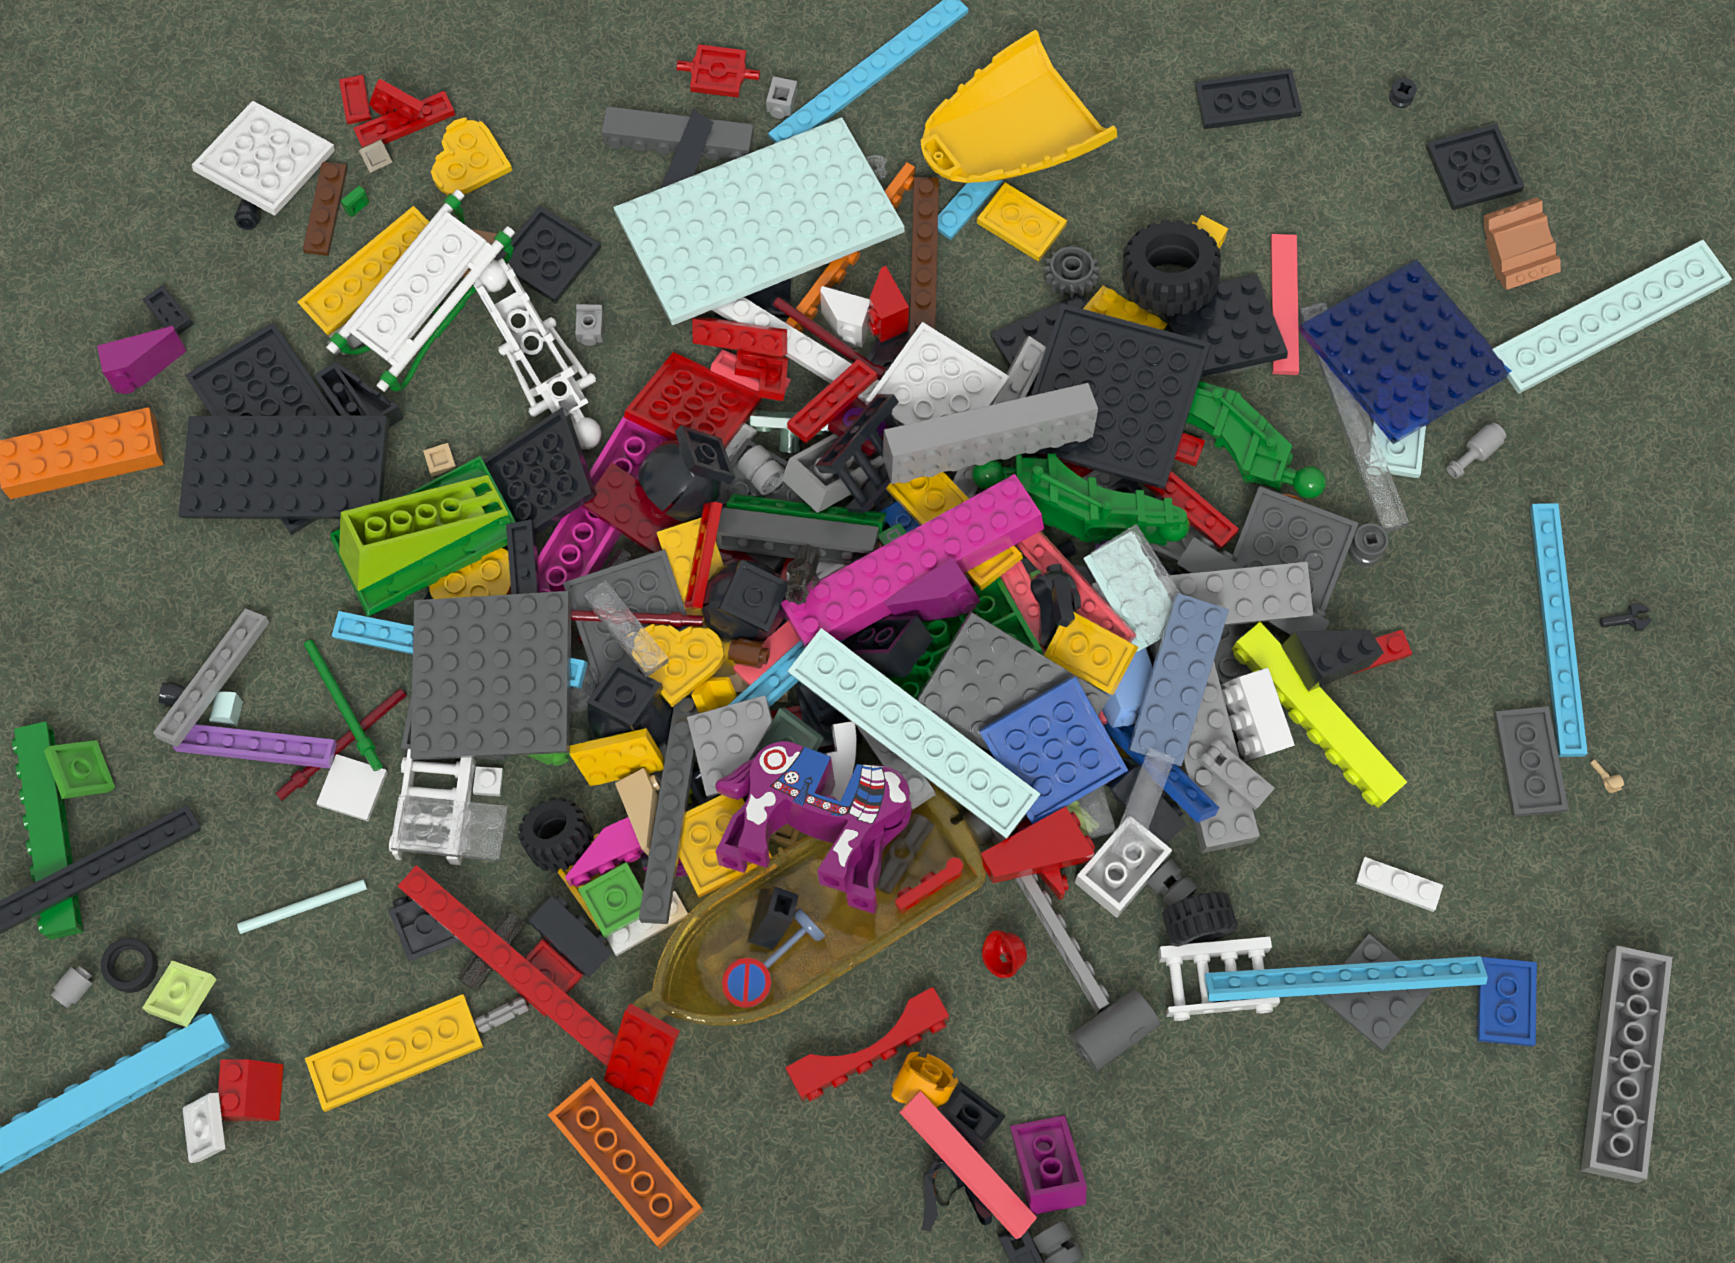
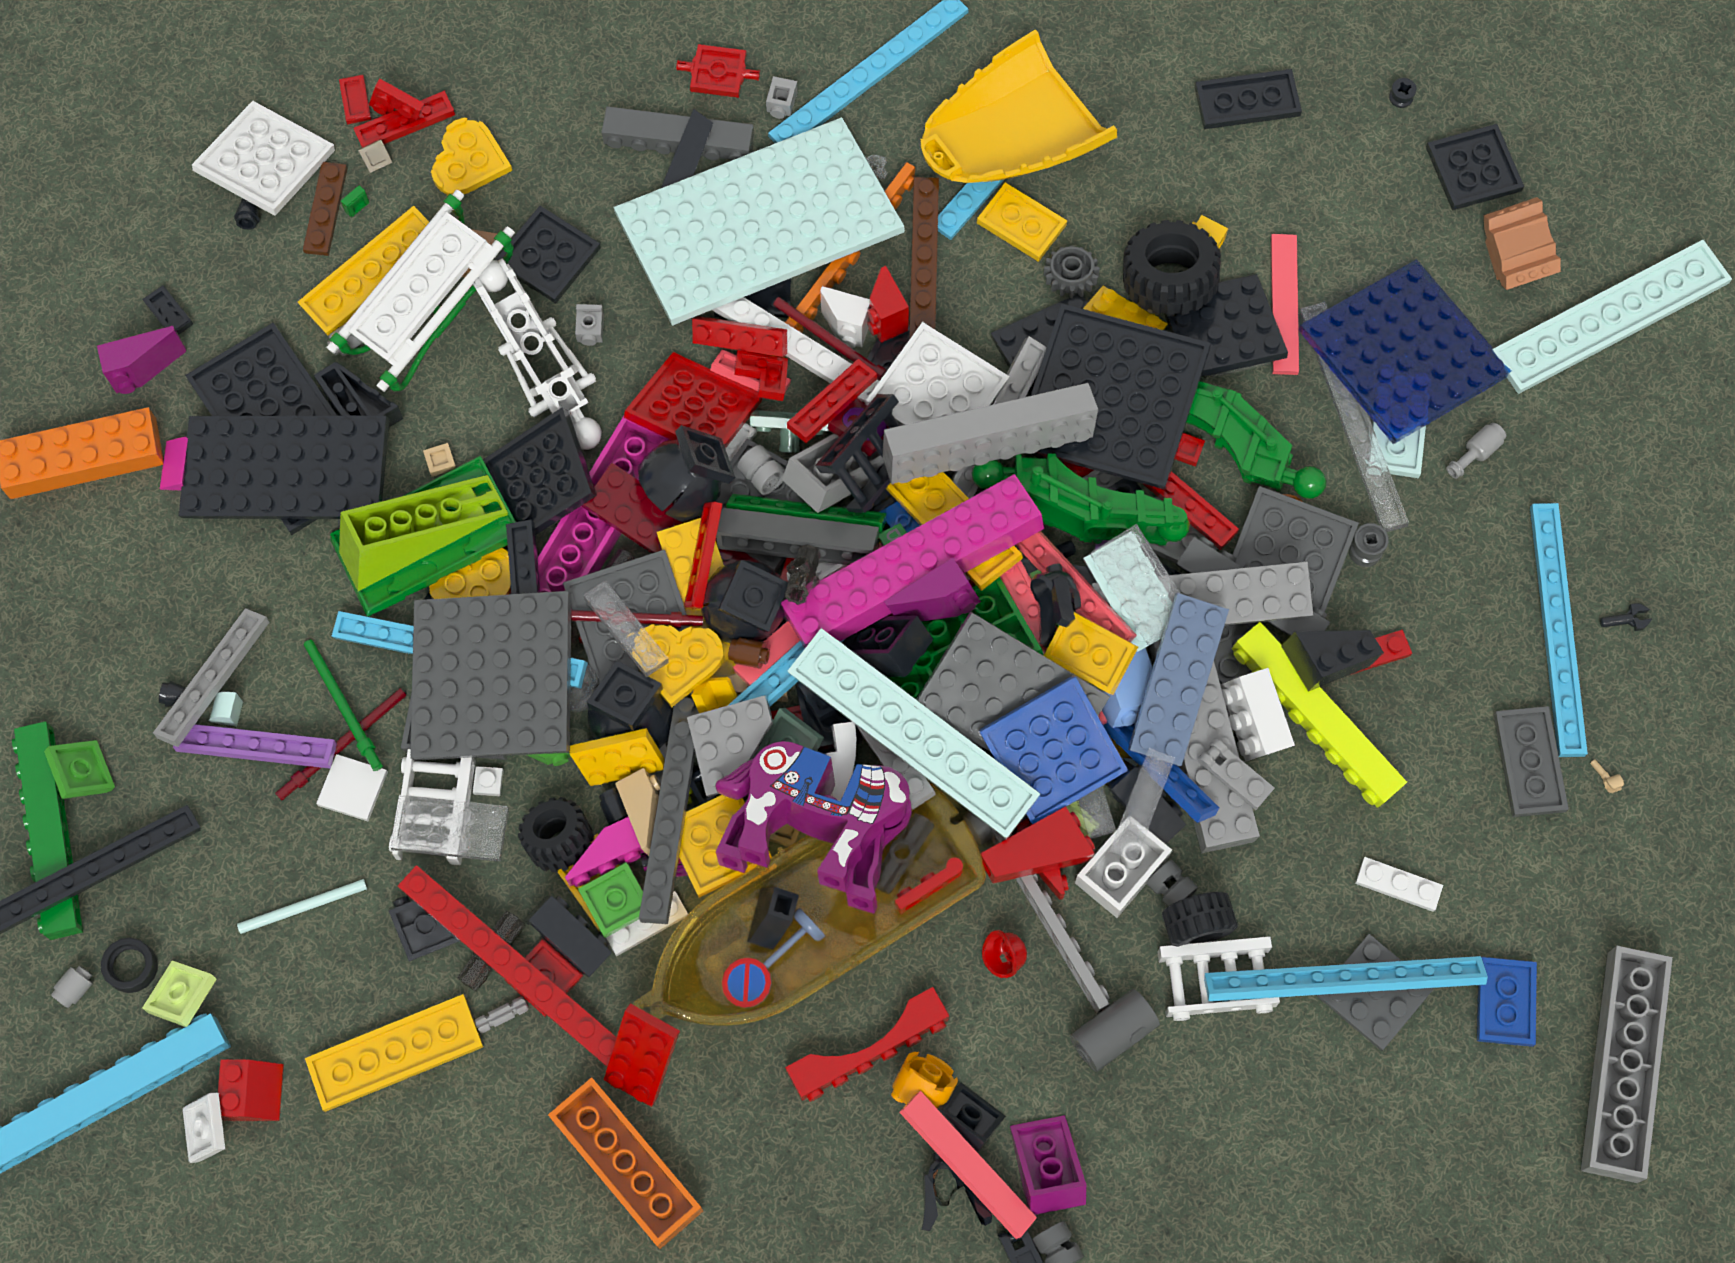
none -> dark pink slope [160,437,188,490]
none -> black brick [599,788,628,826]

